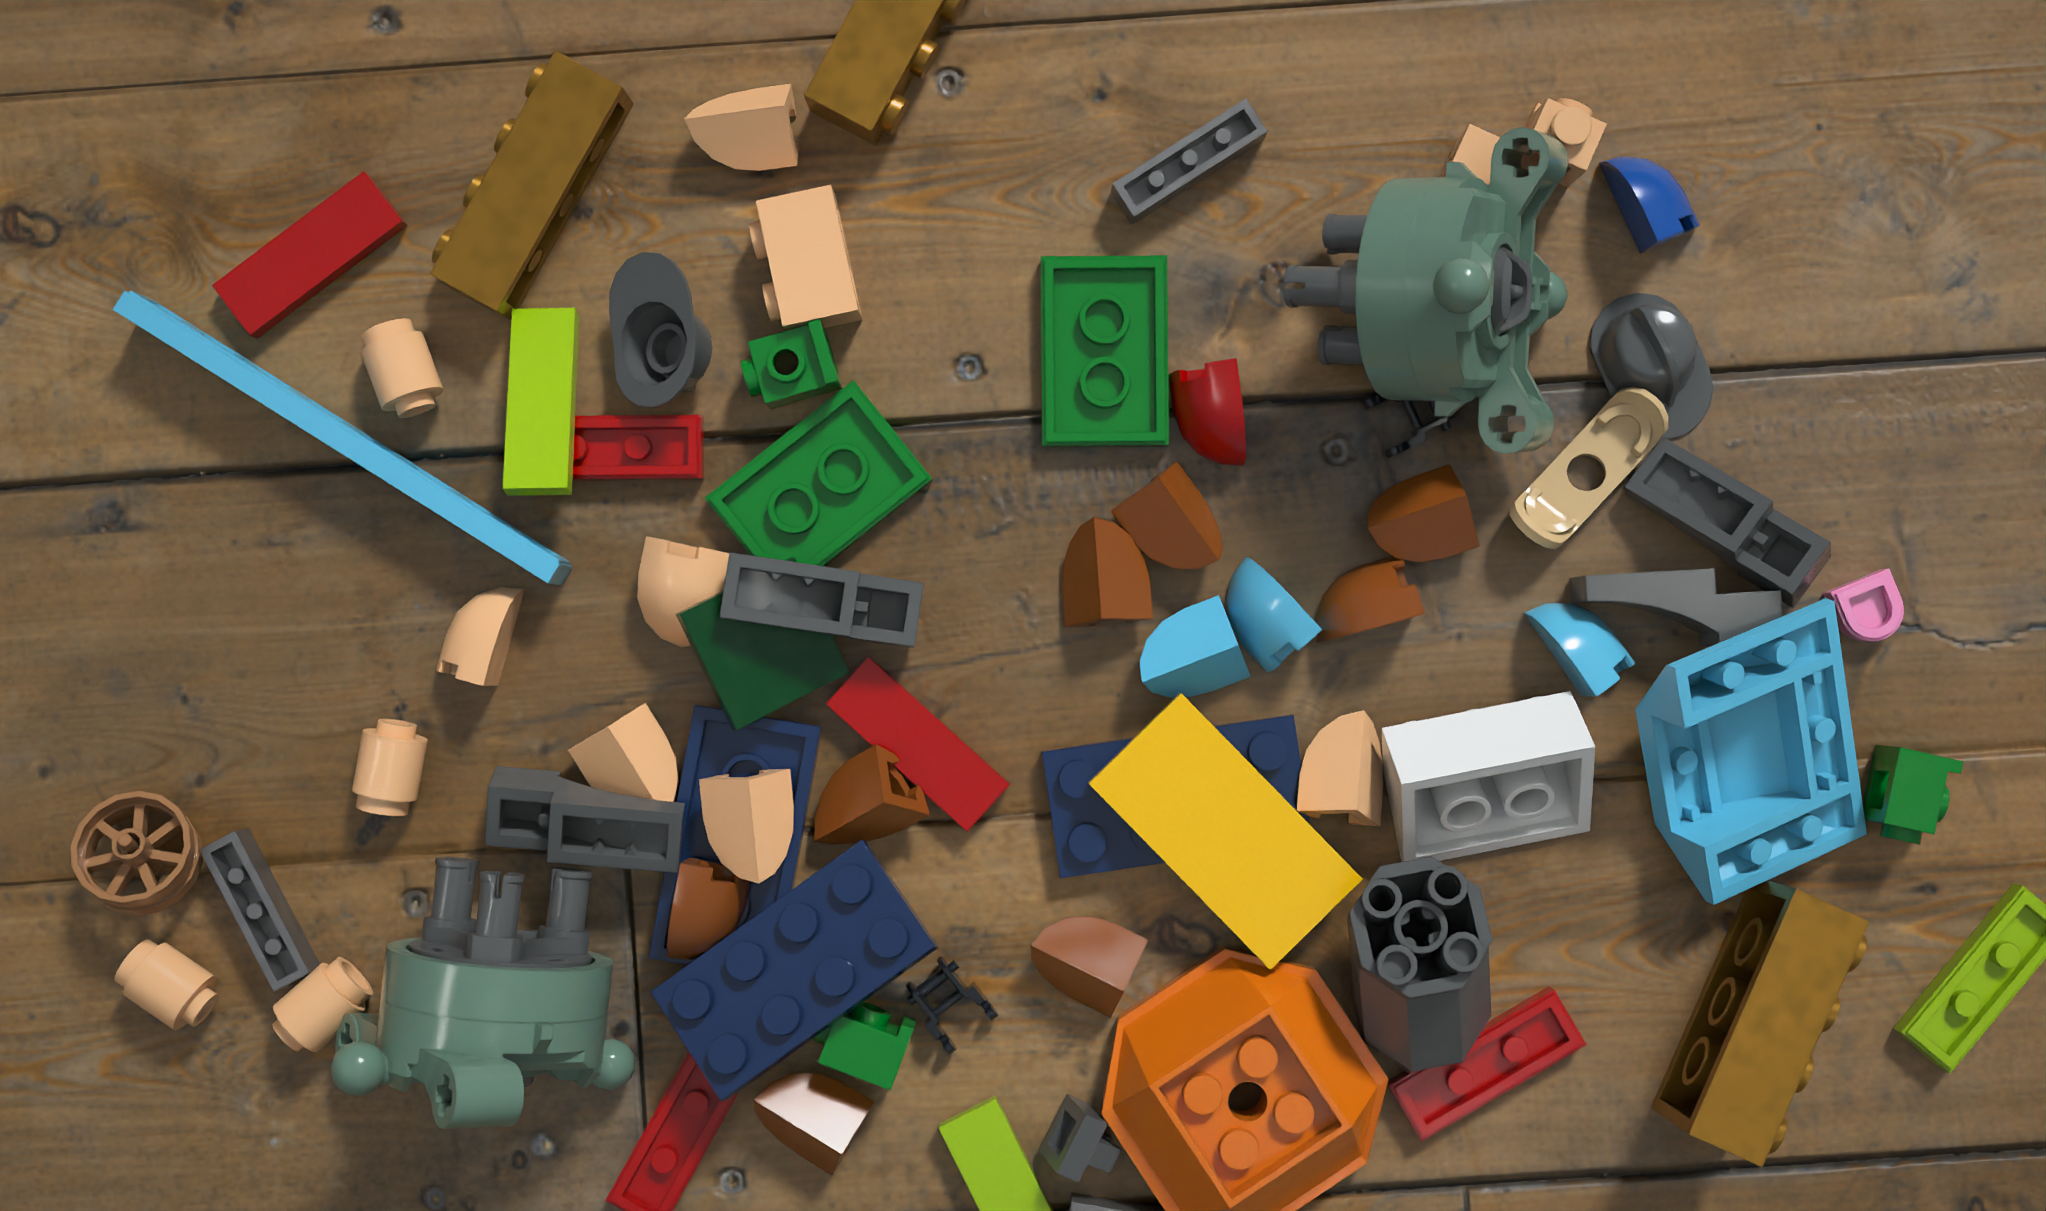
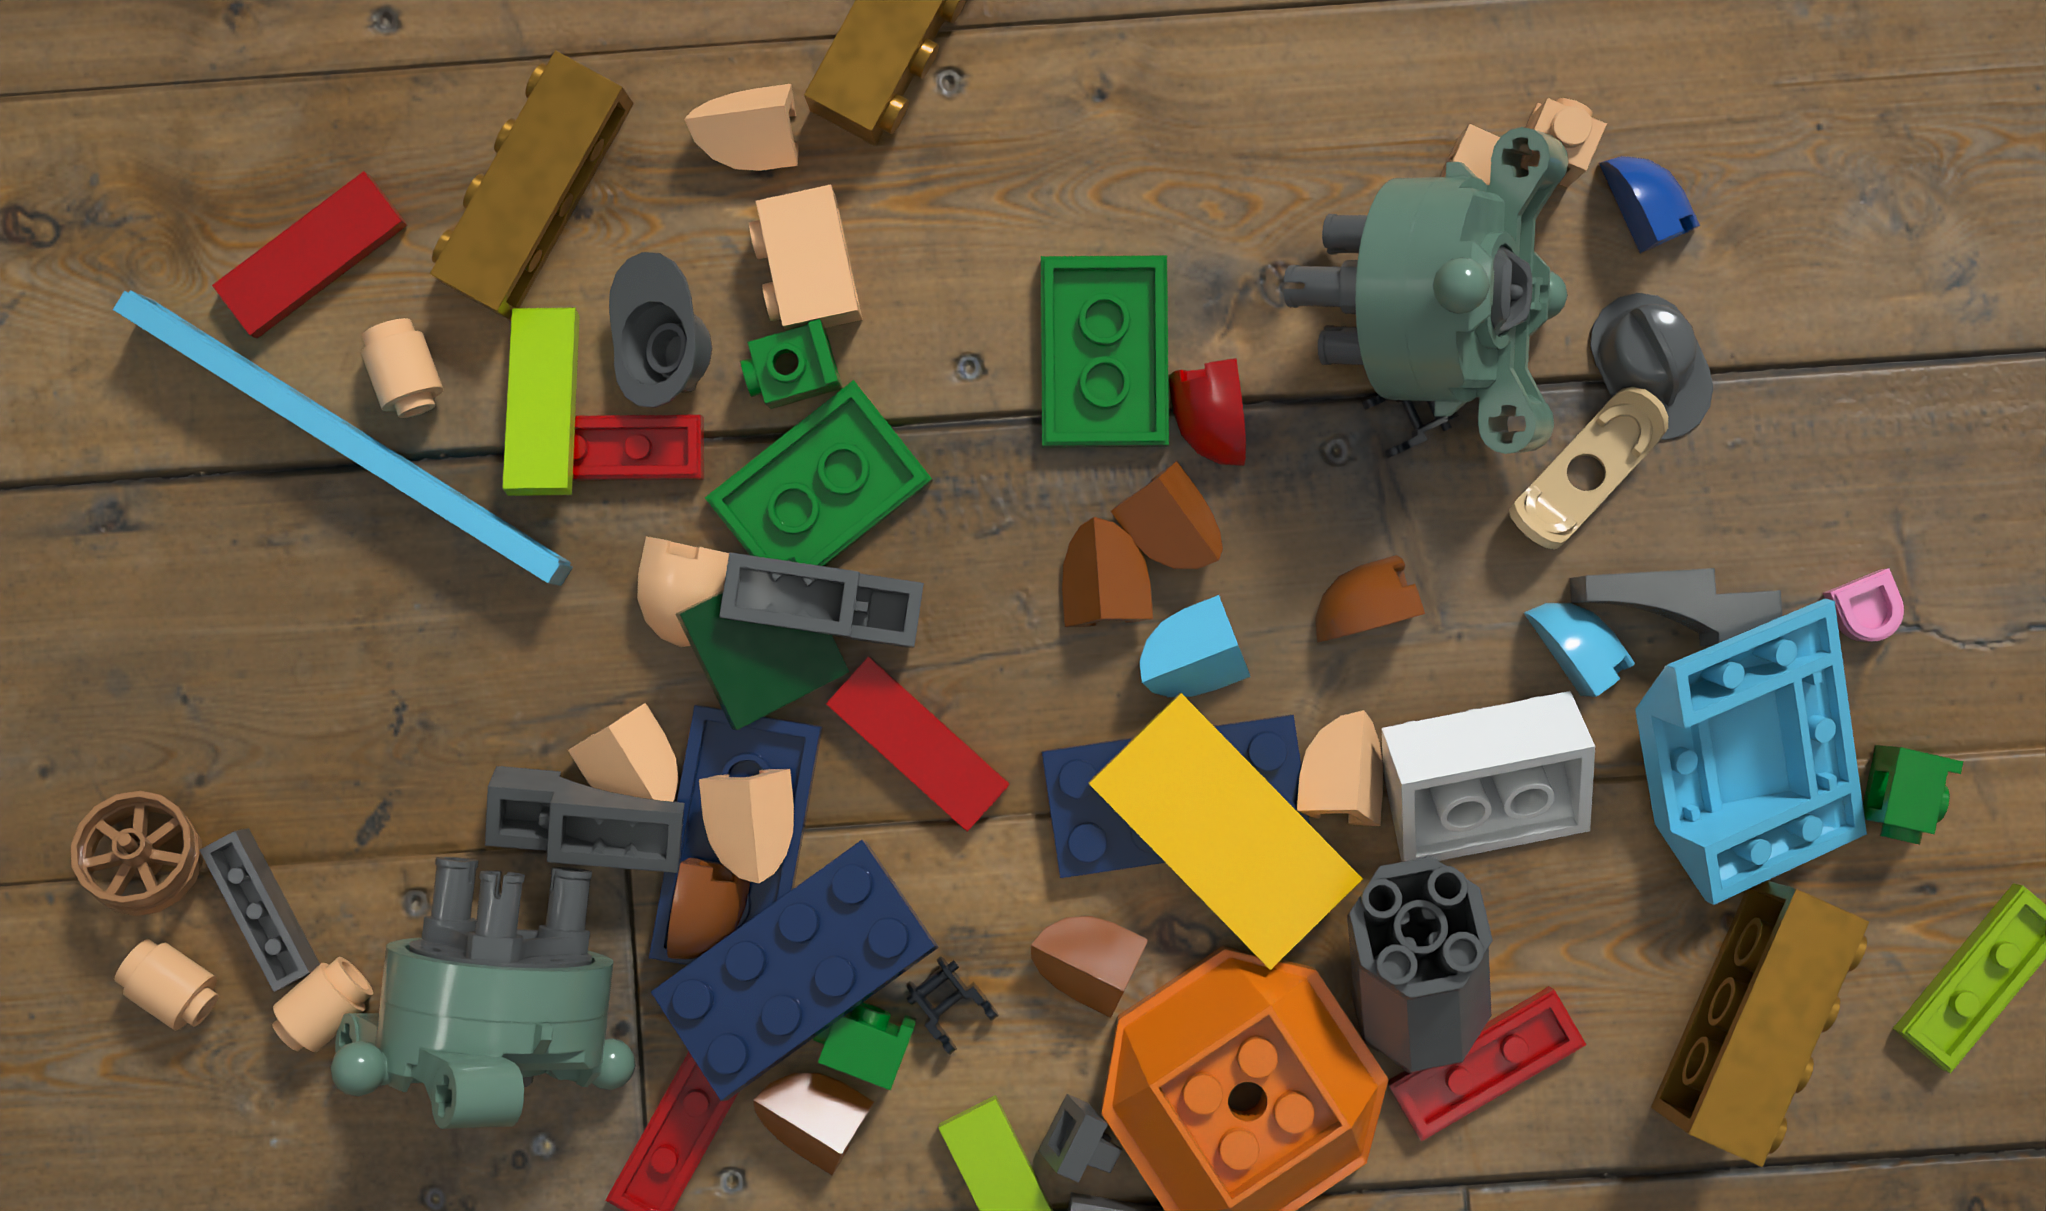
light nougat brick [352,719,428,816] -> none
light nougat brick [436,587,525,686] -> none
dark orange brick [814,744,930,844] -> none
flat silver piece [1111,98,1268,224] -> none
medium azure brick [1226,557,1322,673] -> none
dark orange brick [1367,464,1480,563] -> none
dark grey slope [1625,437,1831,608] -> none

